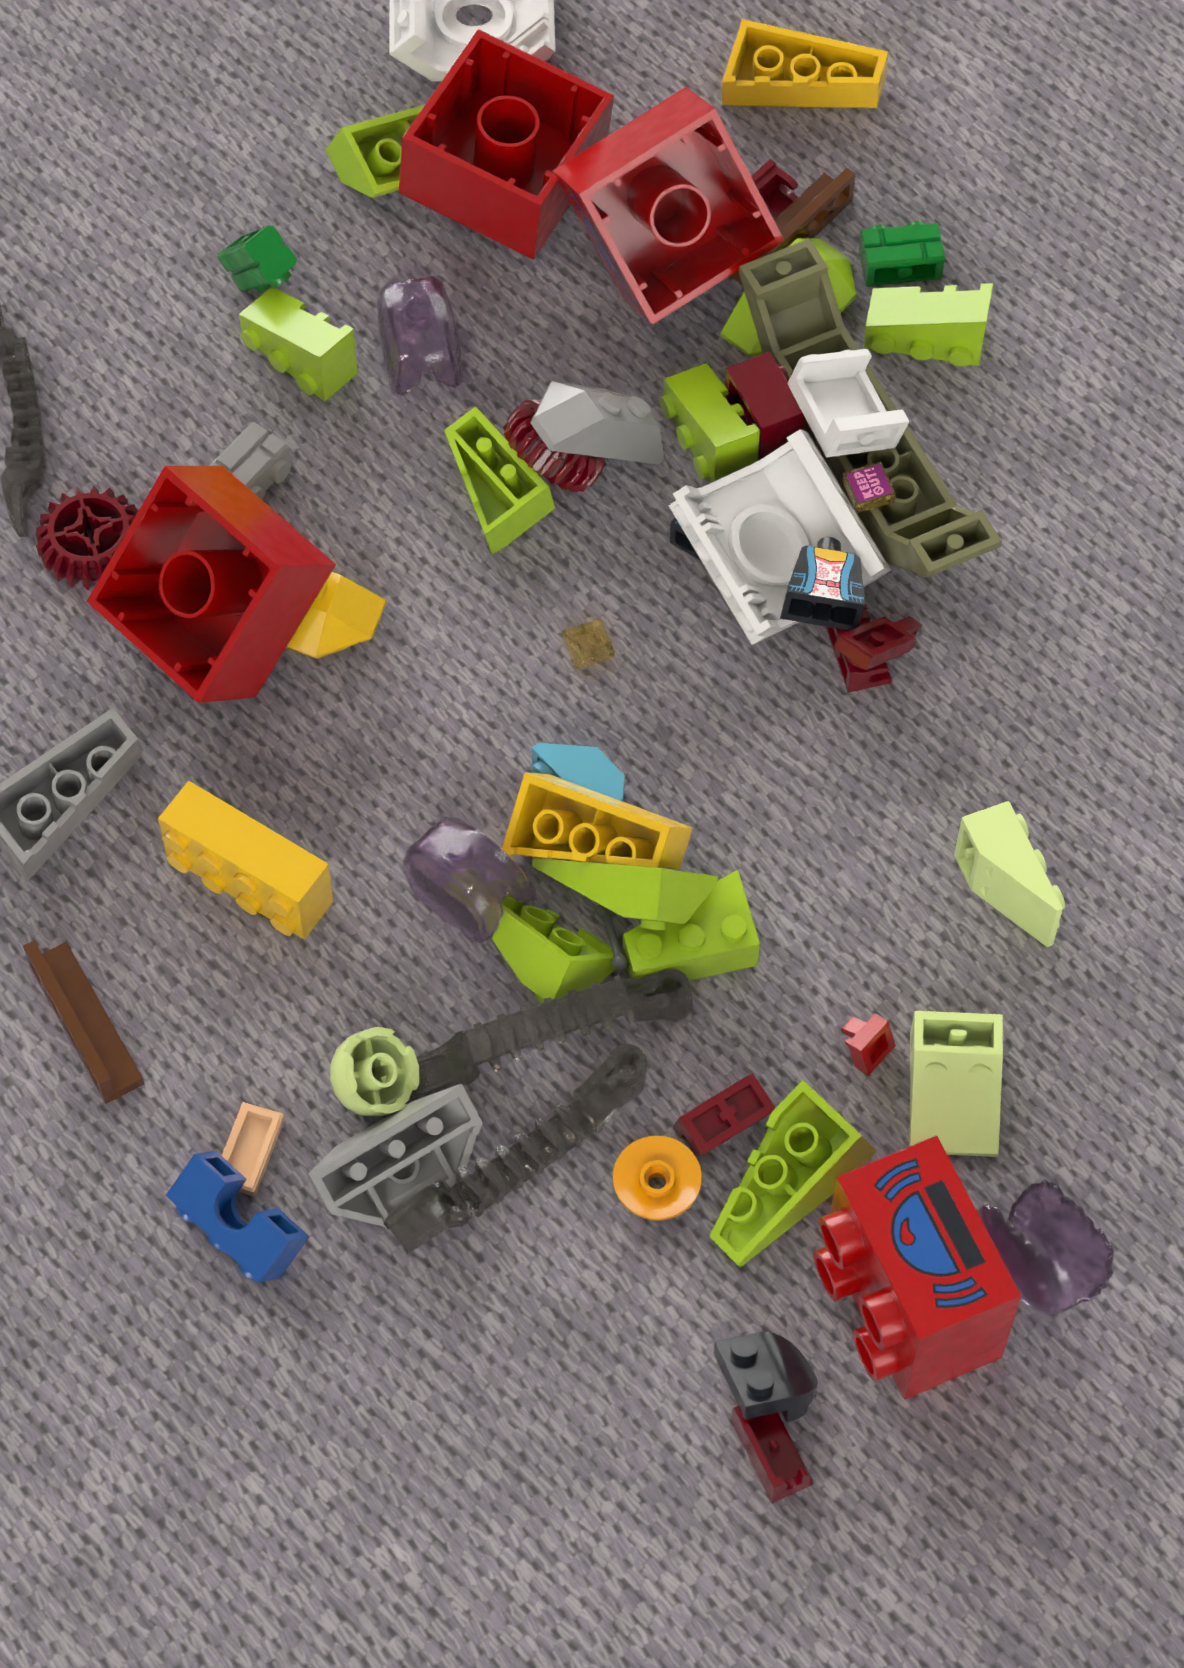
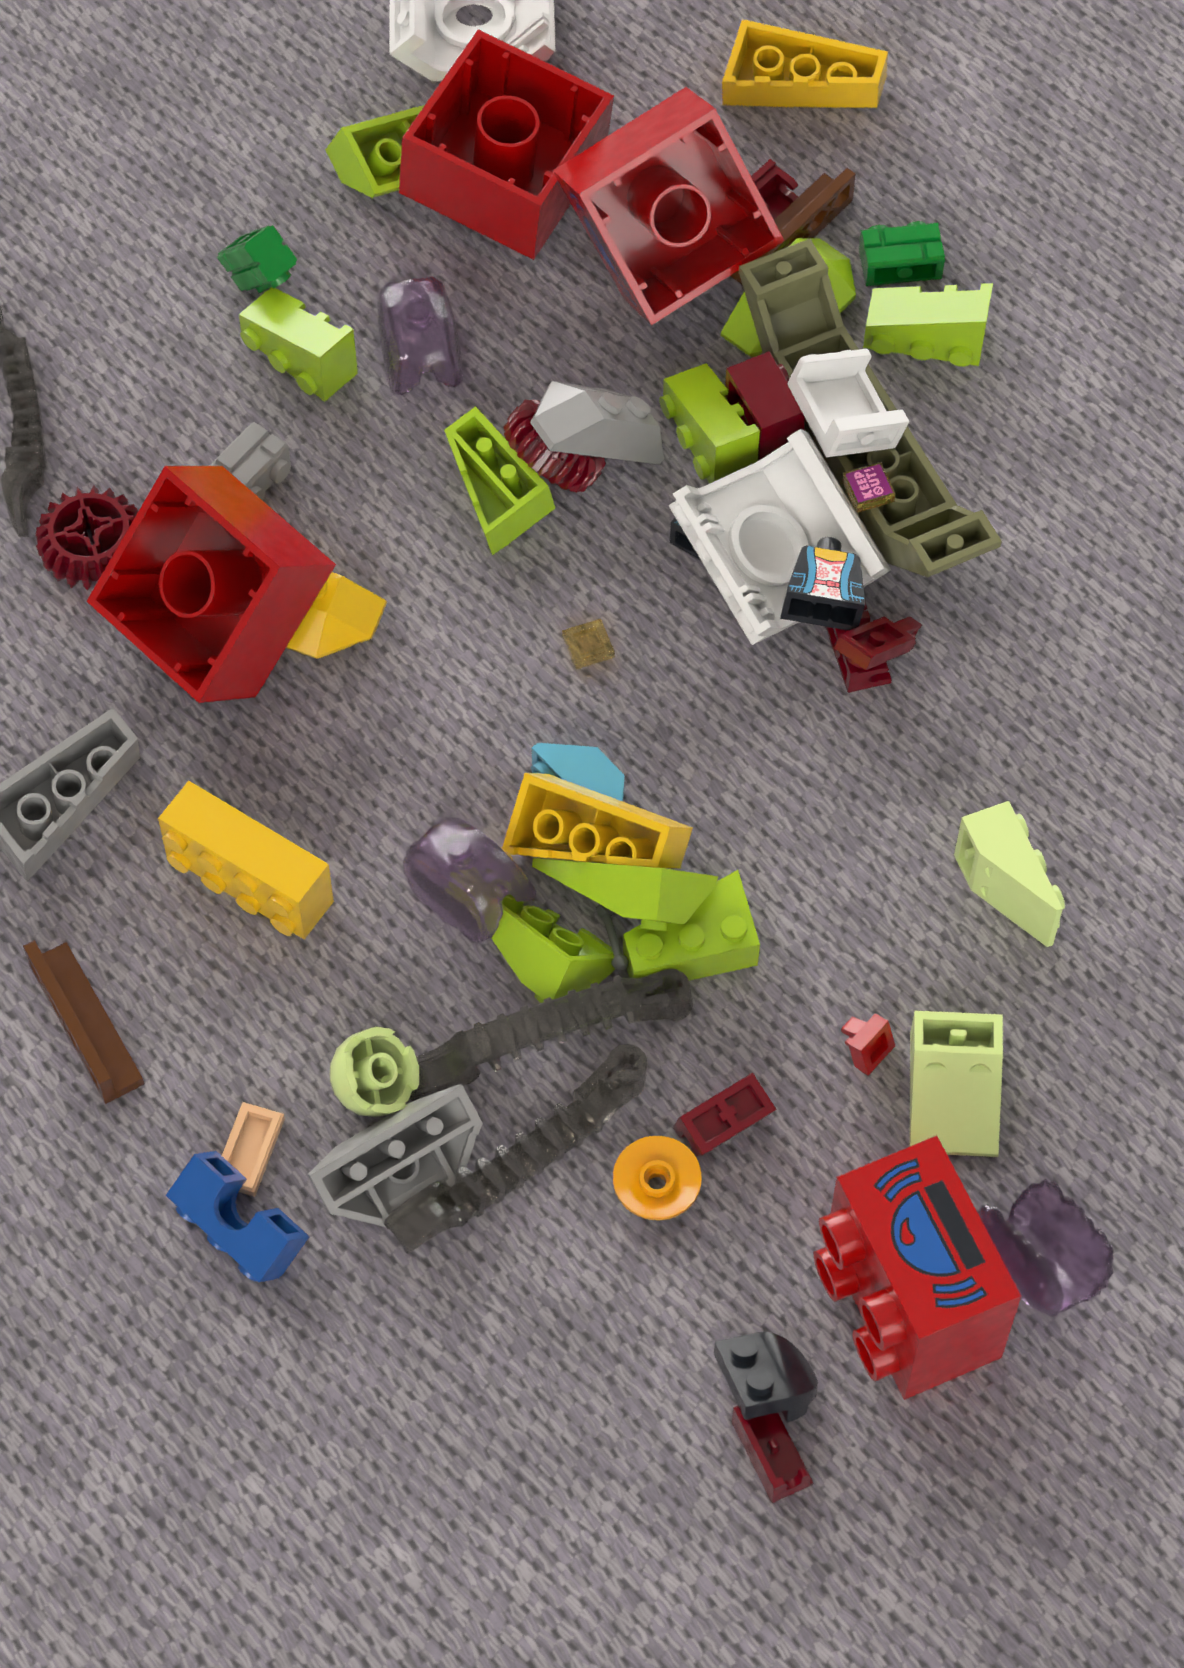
lime wedge [709,1080,877,1268] -> none

